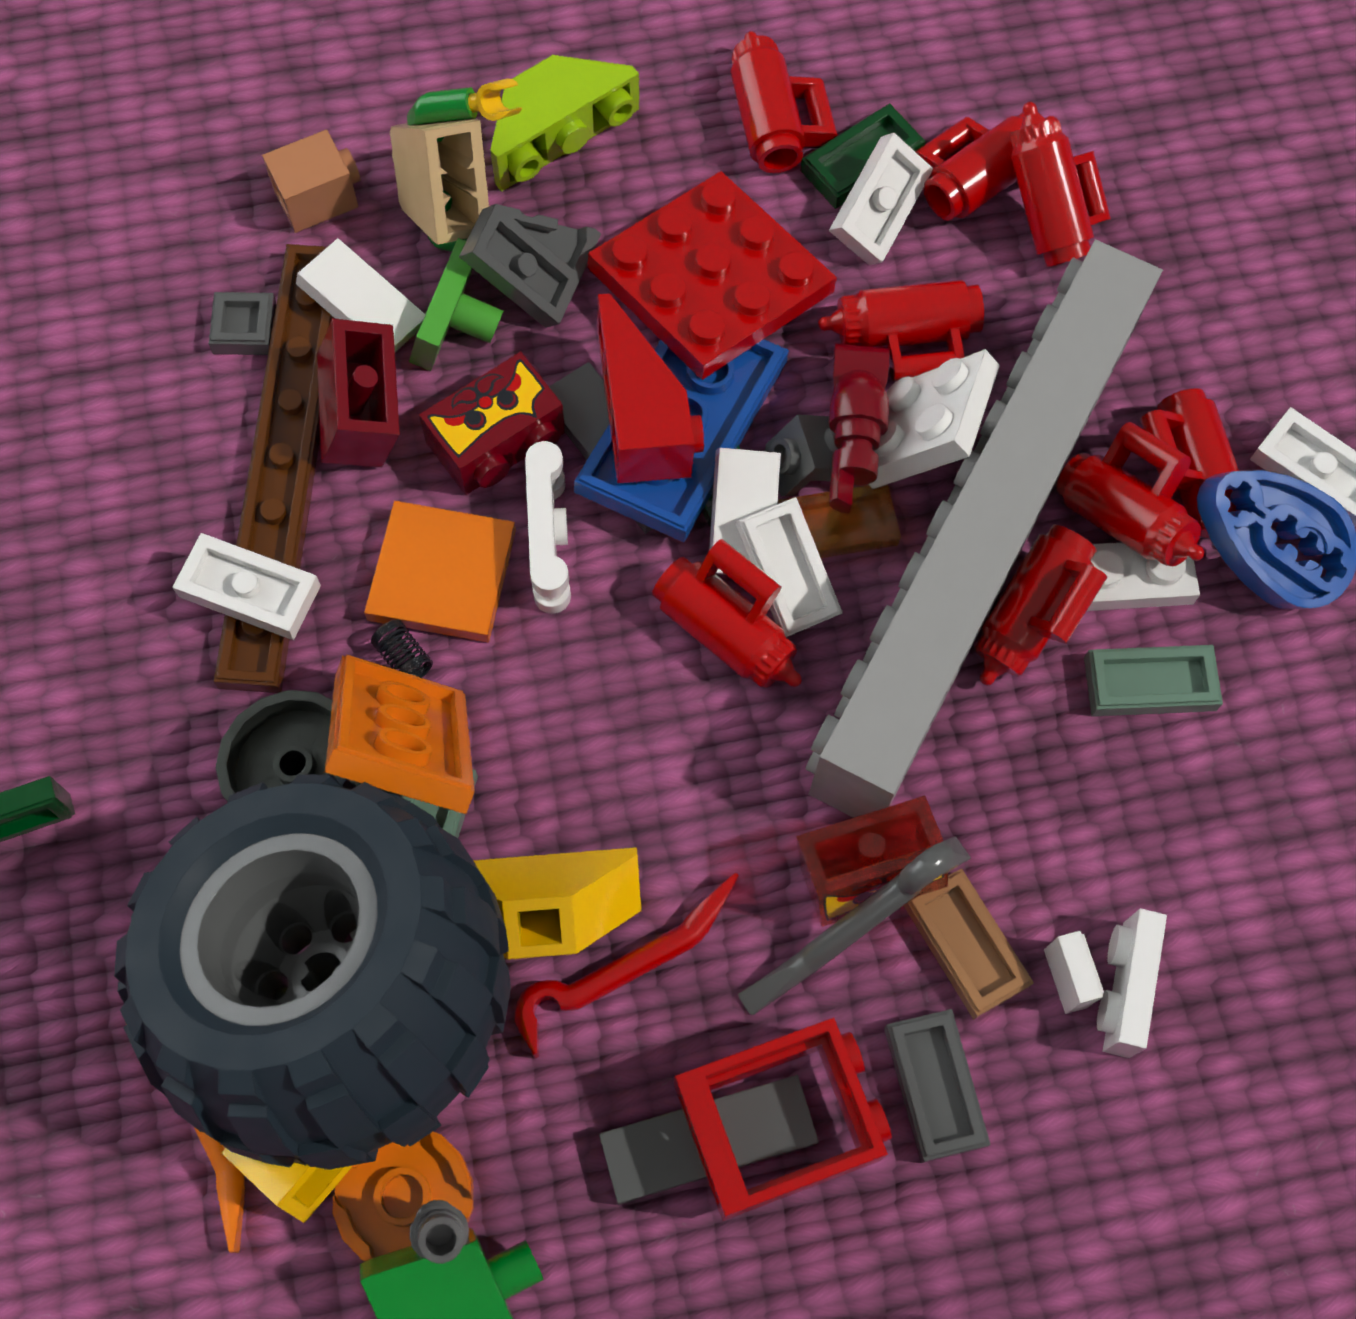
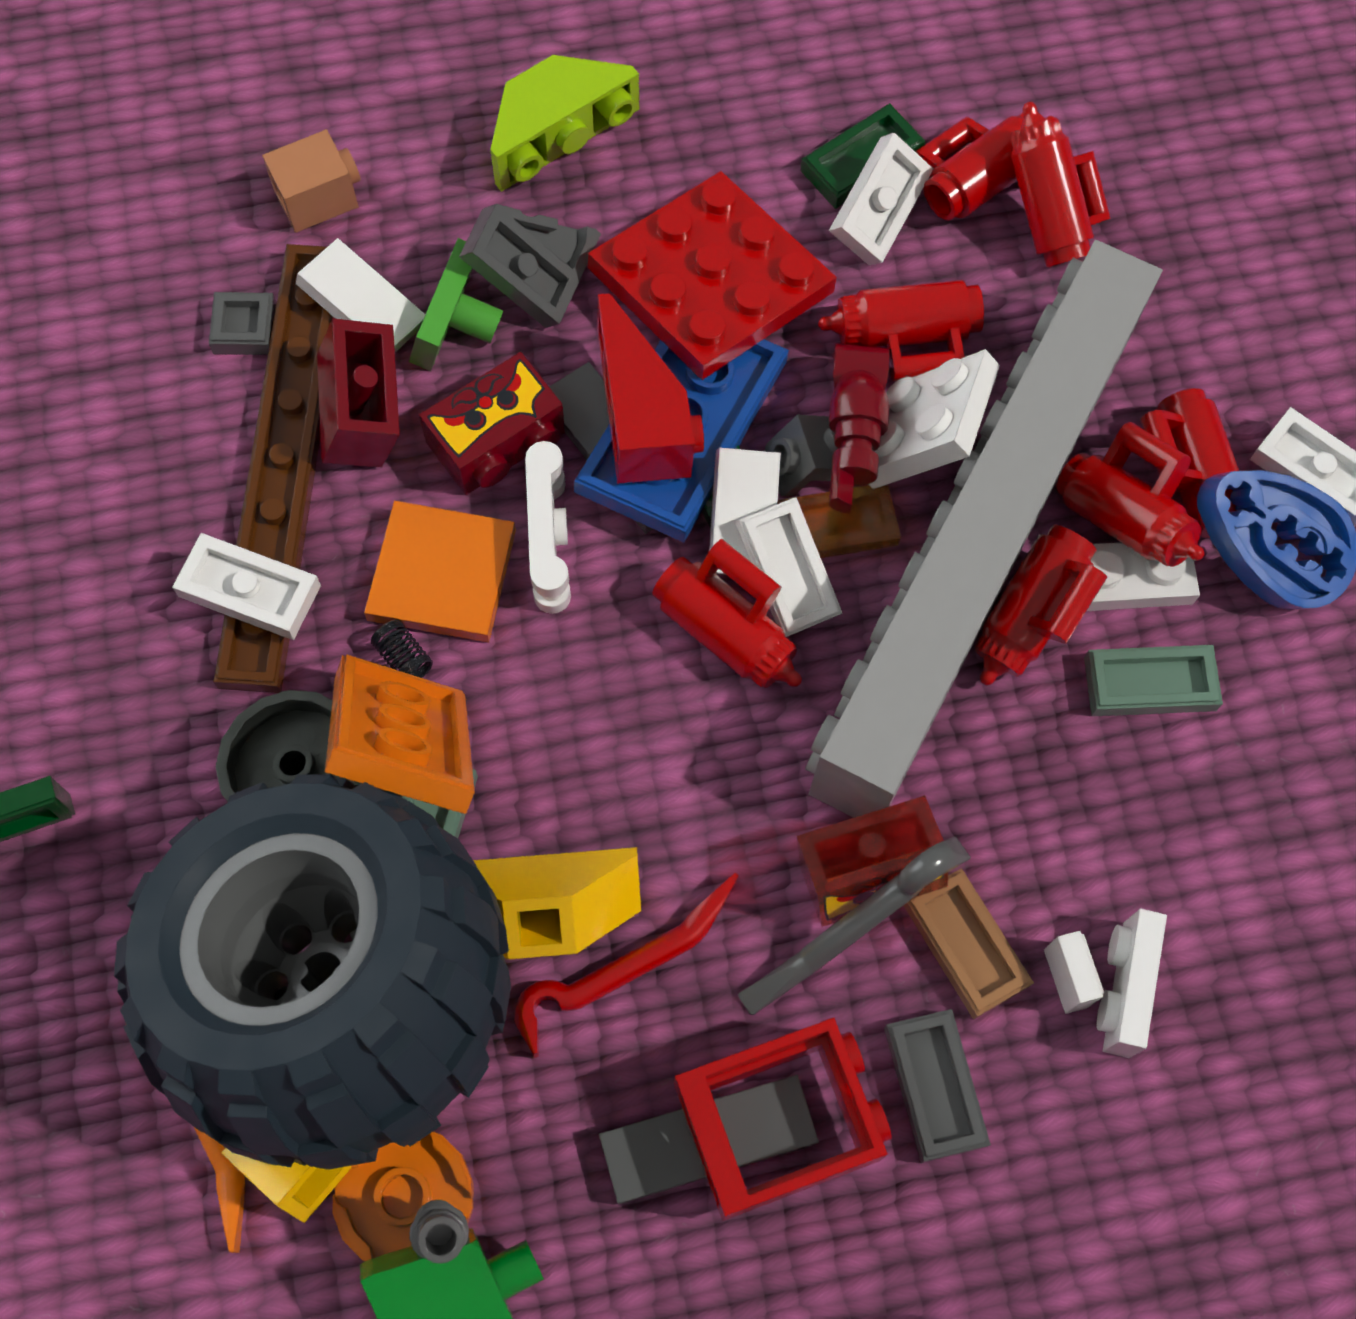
tan torso [390,78,522,252] -> none
red piece [731,31,838,173] -> none

